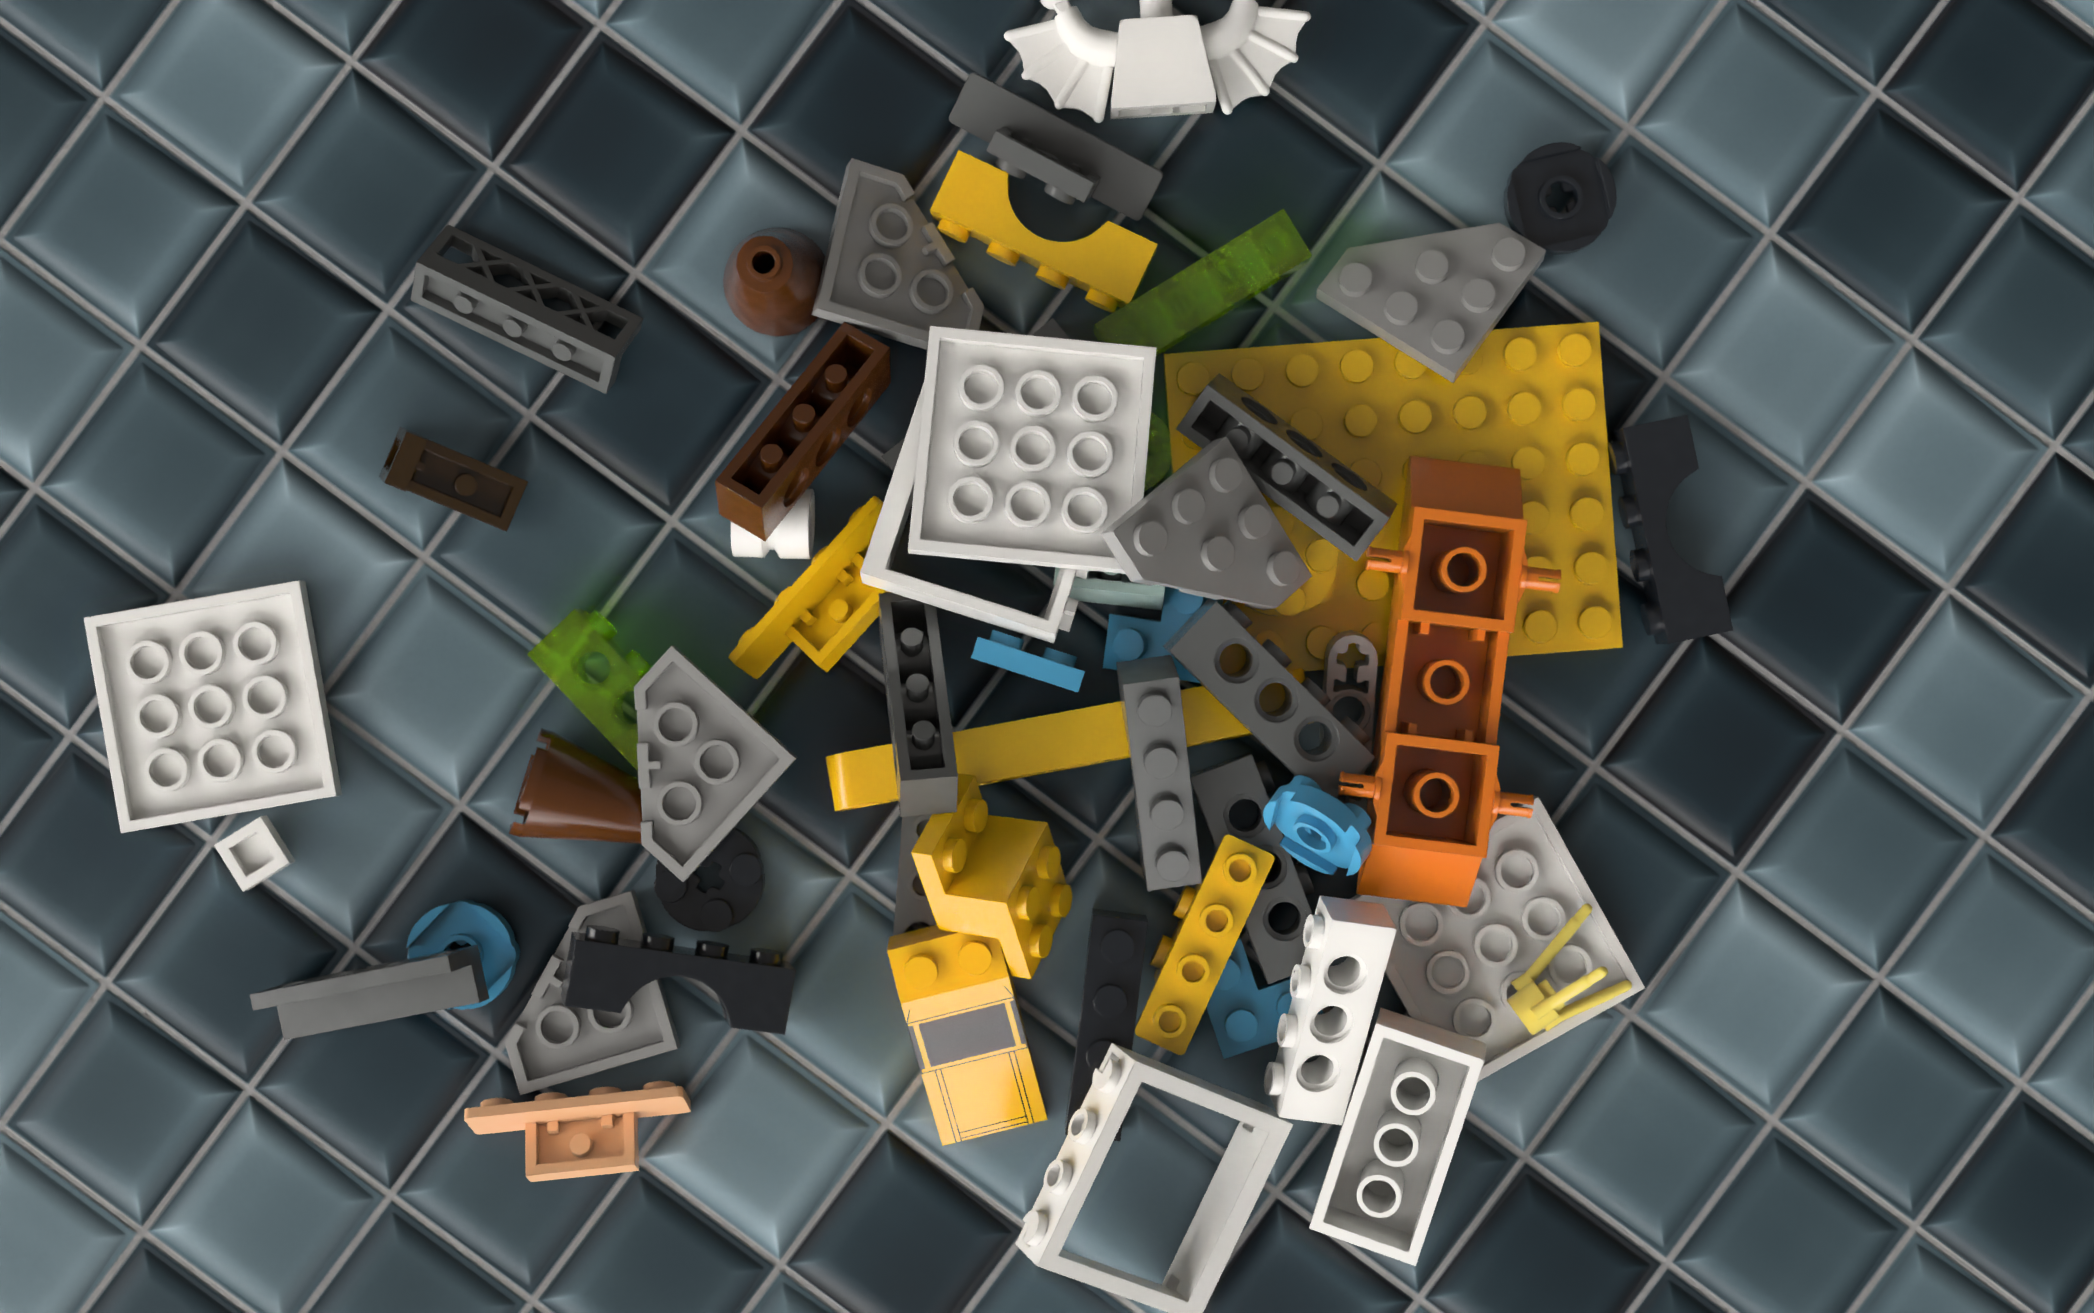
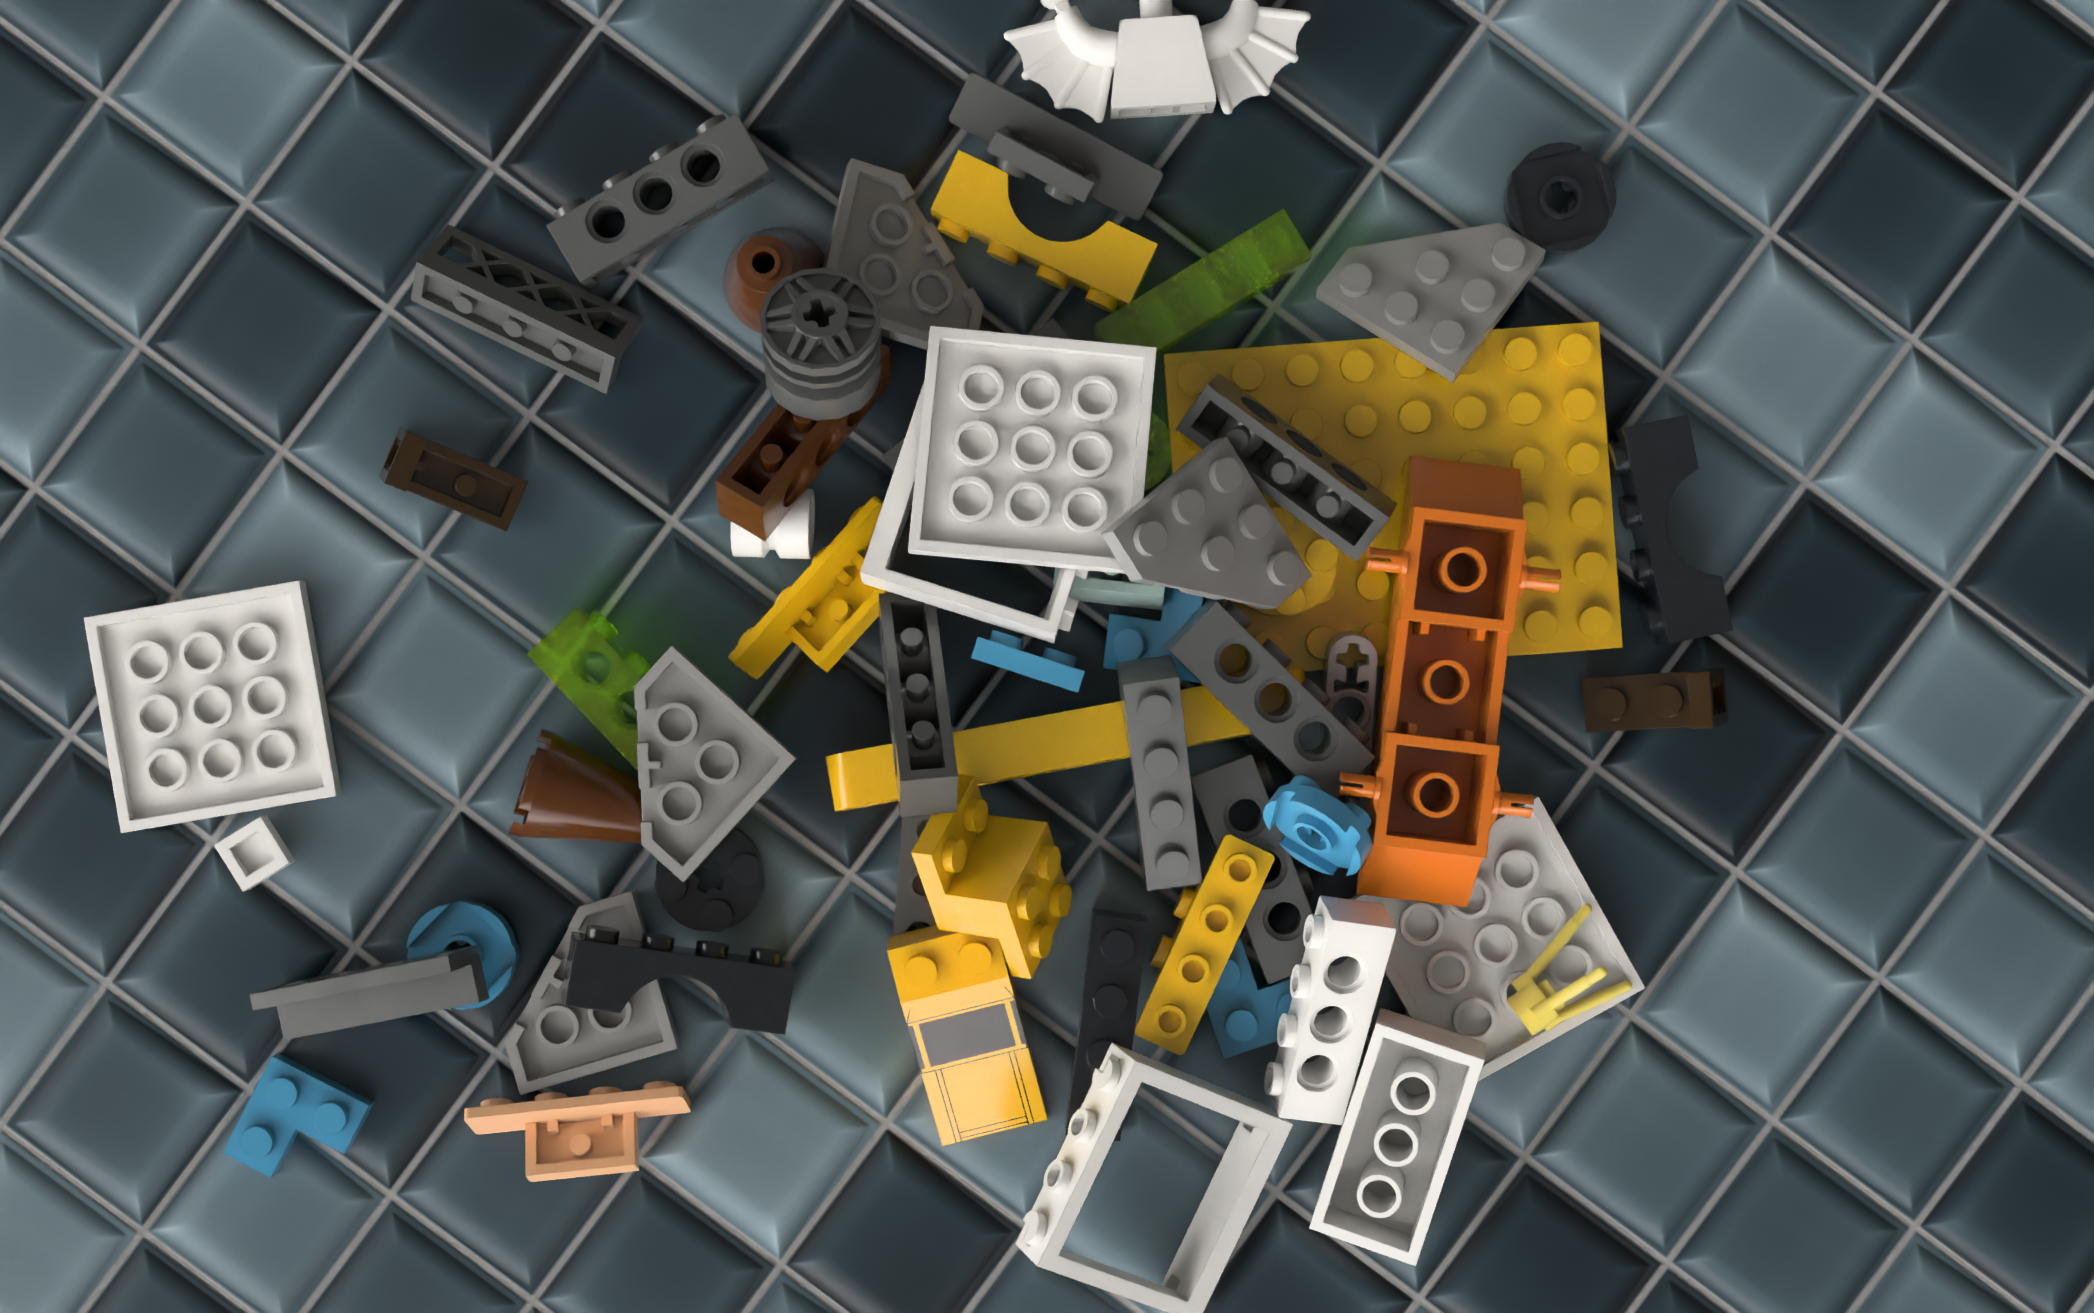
none -> dark azure plate [223,1053,374,1178]
none -> dark grey brick [546,113,775,290]
none -> dark grey wheel [760,268,881,421]
none -> dark brown bracket [1582,668,1728,733]

